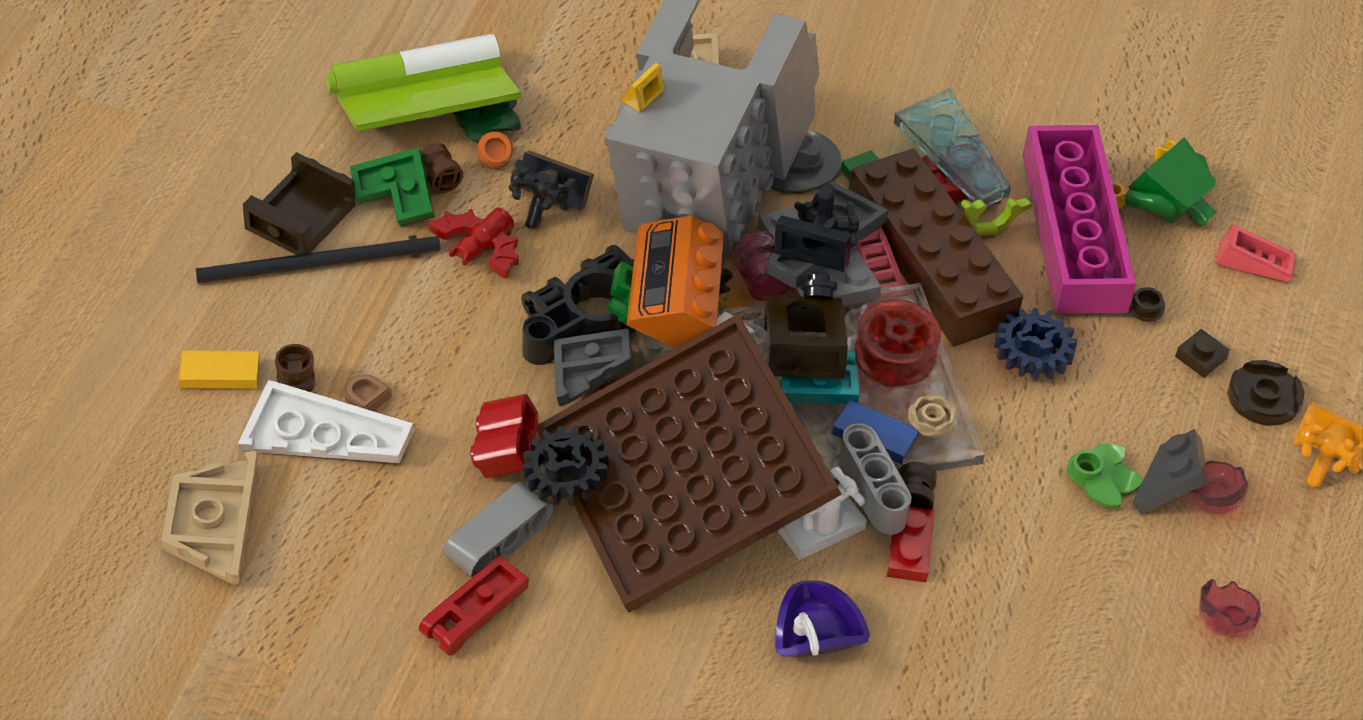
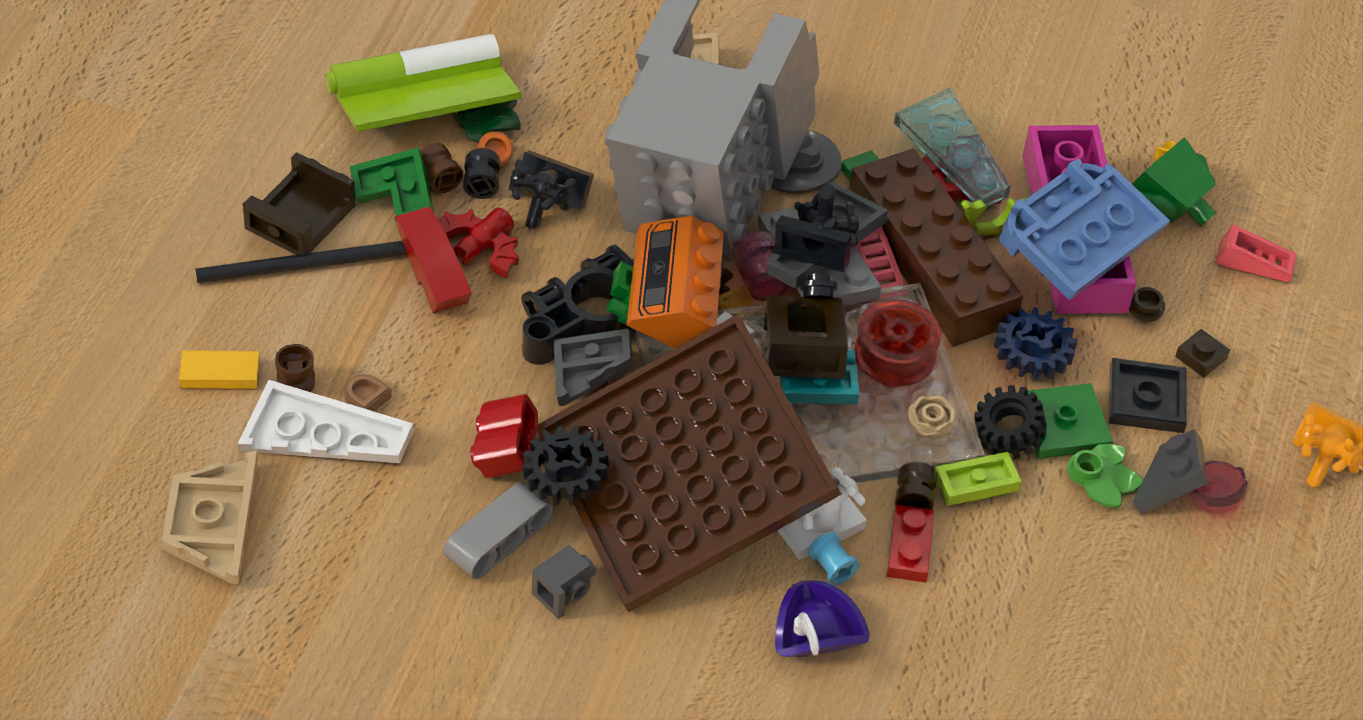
red plate [418,555,529,656] -> none
yellow slope [621,62,664,112] -> none
blue tile [832,400,919,464] -> none
light grey beam [838,423,911,535] -> none
clear pink hair [1199,579,1261,637] -> none
dark brown tile [1227,360,1305,426] -> none
none -> red slope [394,207,472,313]
none -> black wheel [463,148,500,199]
none -> dark grey brick [532,545,596,619]
none -> medium azure bush [808,532,860,585]
none -> lime plate [935,452,1022,506]
none -> black tyre [974,385,1047,459]
none -> medium blue plate [1000,159,1170,301]
none -> green plate [1023,383,1113,459]
none -> black tile [1109,358,1187,433]

